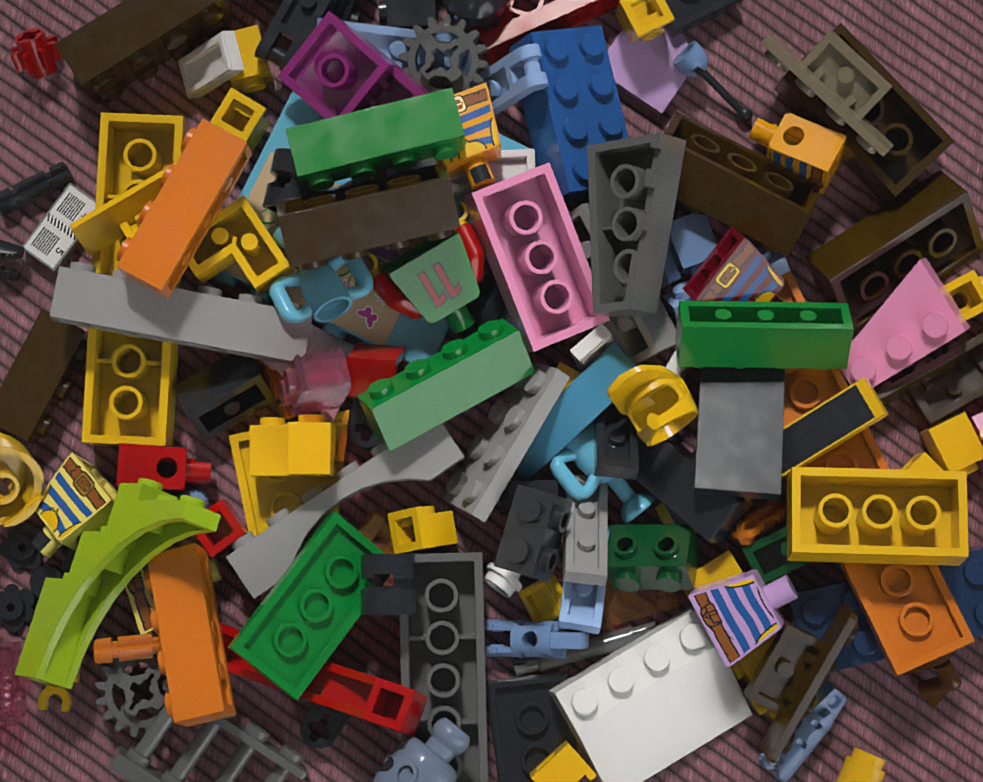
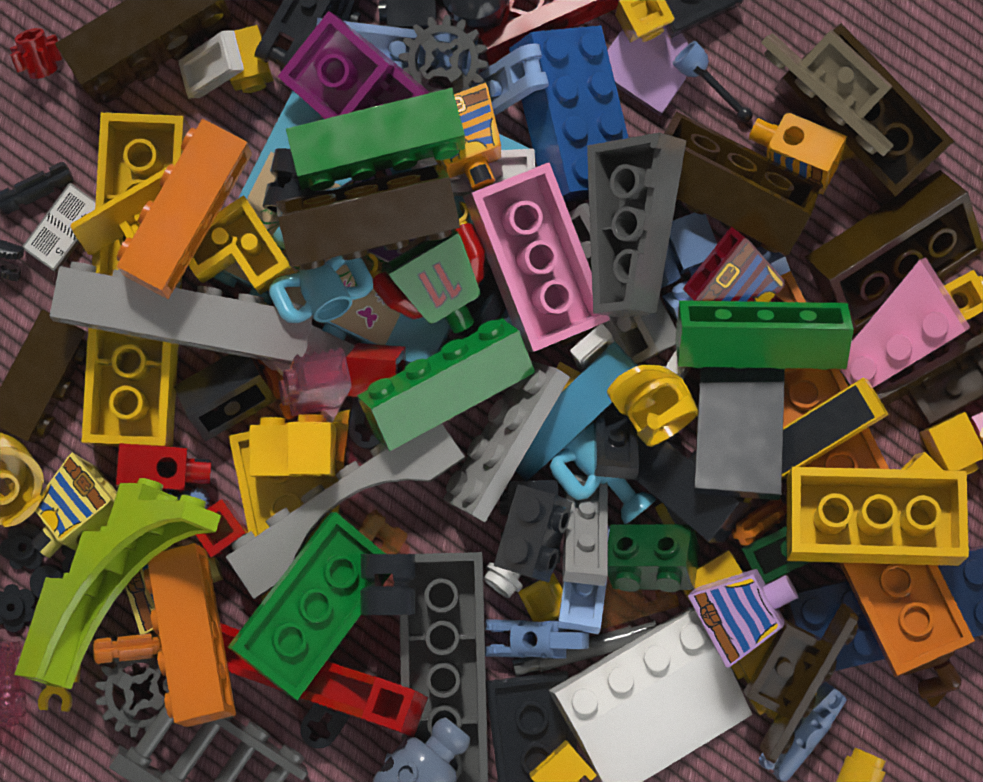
yellow brick [210,87,270,151] -> none
yellow brick [387,505,458,554] -> none

